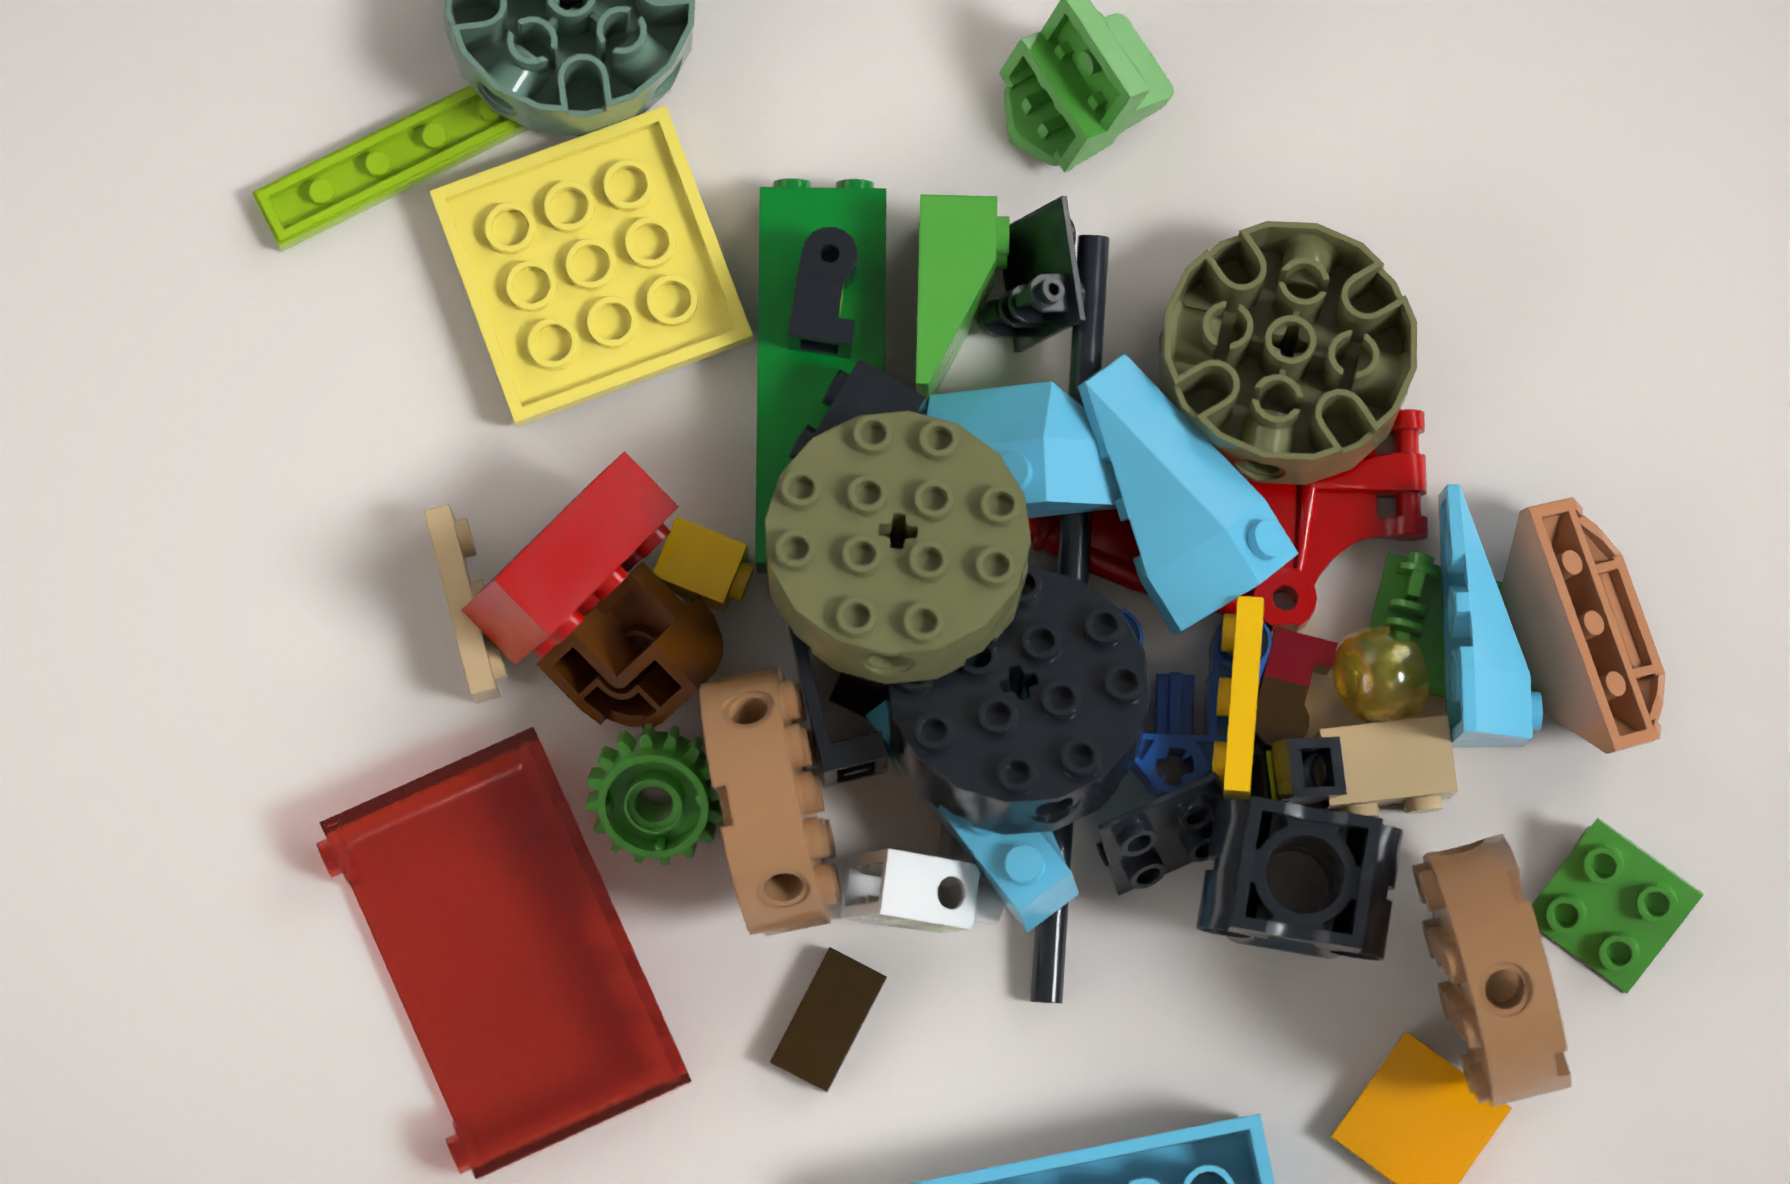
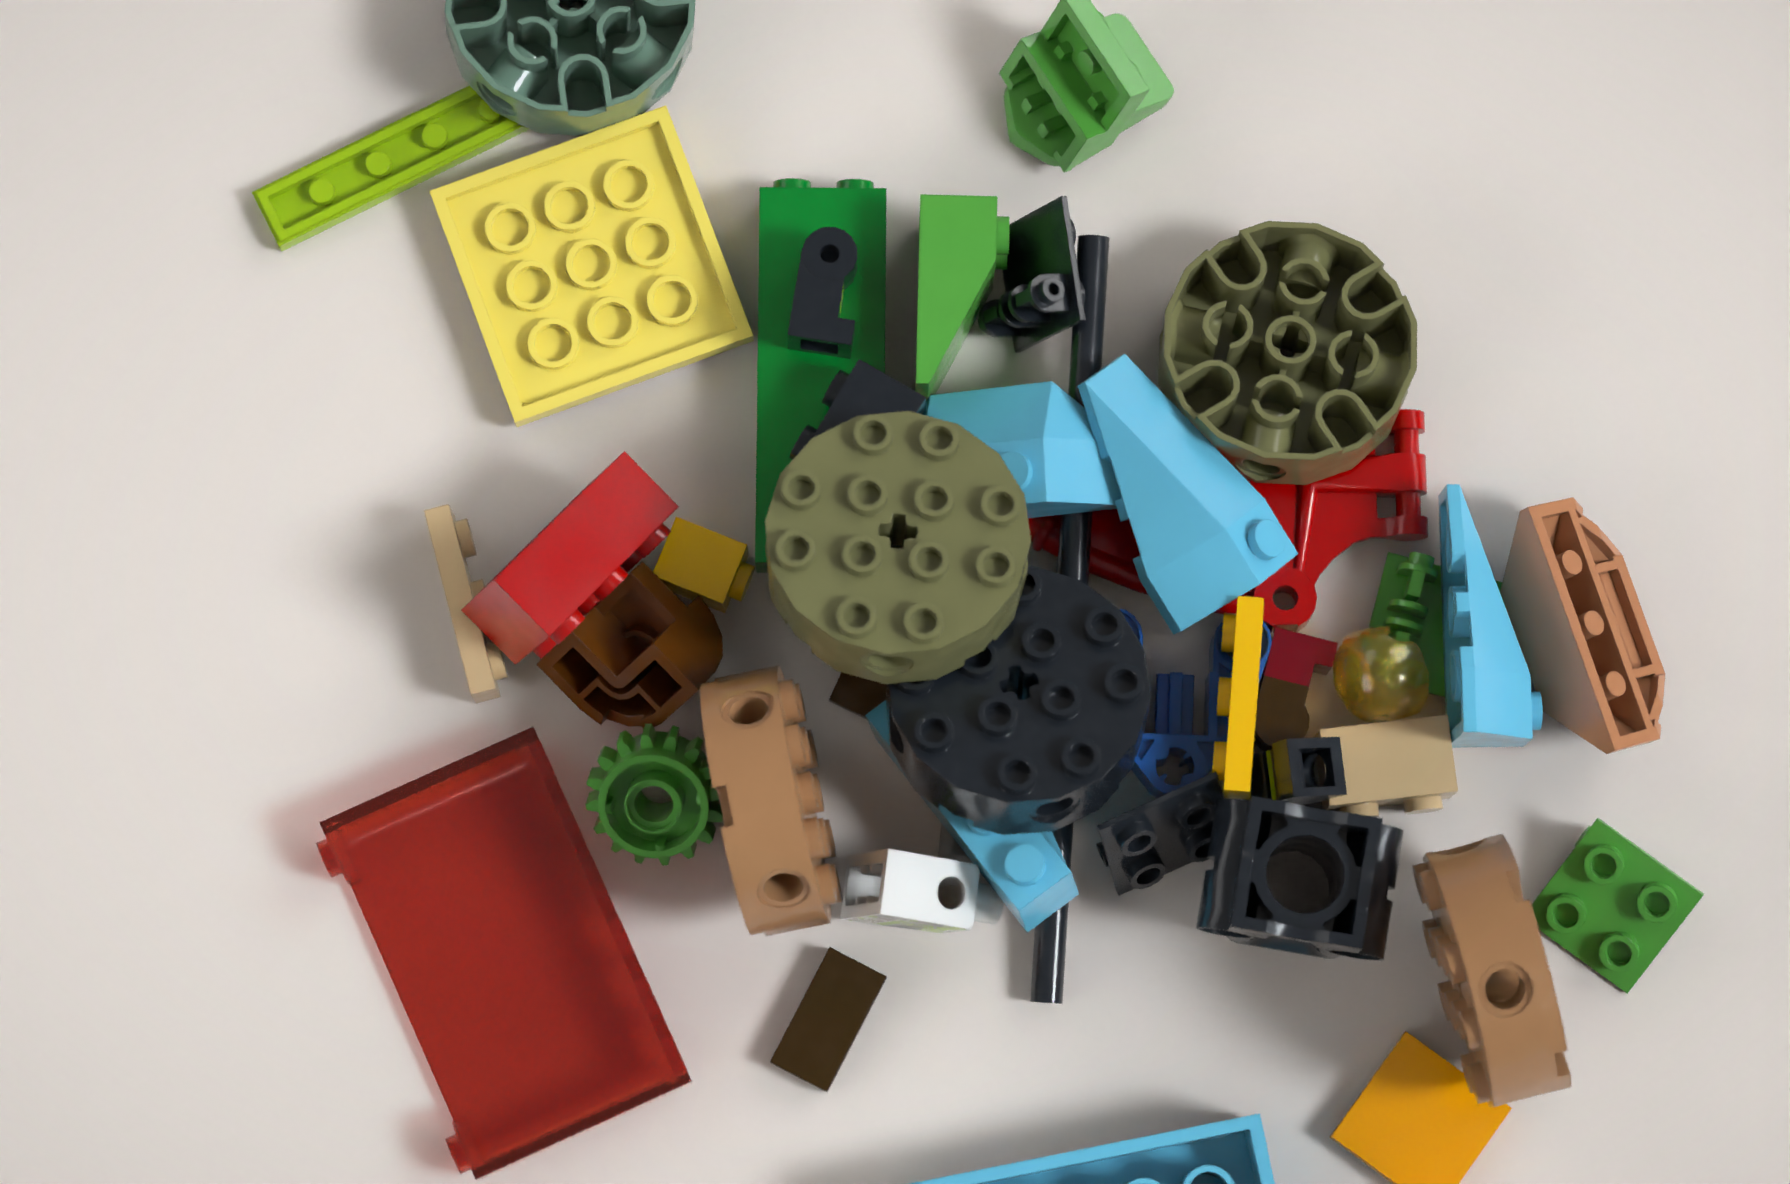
black panel [787,623,888,787] -> none

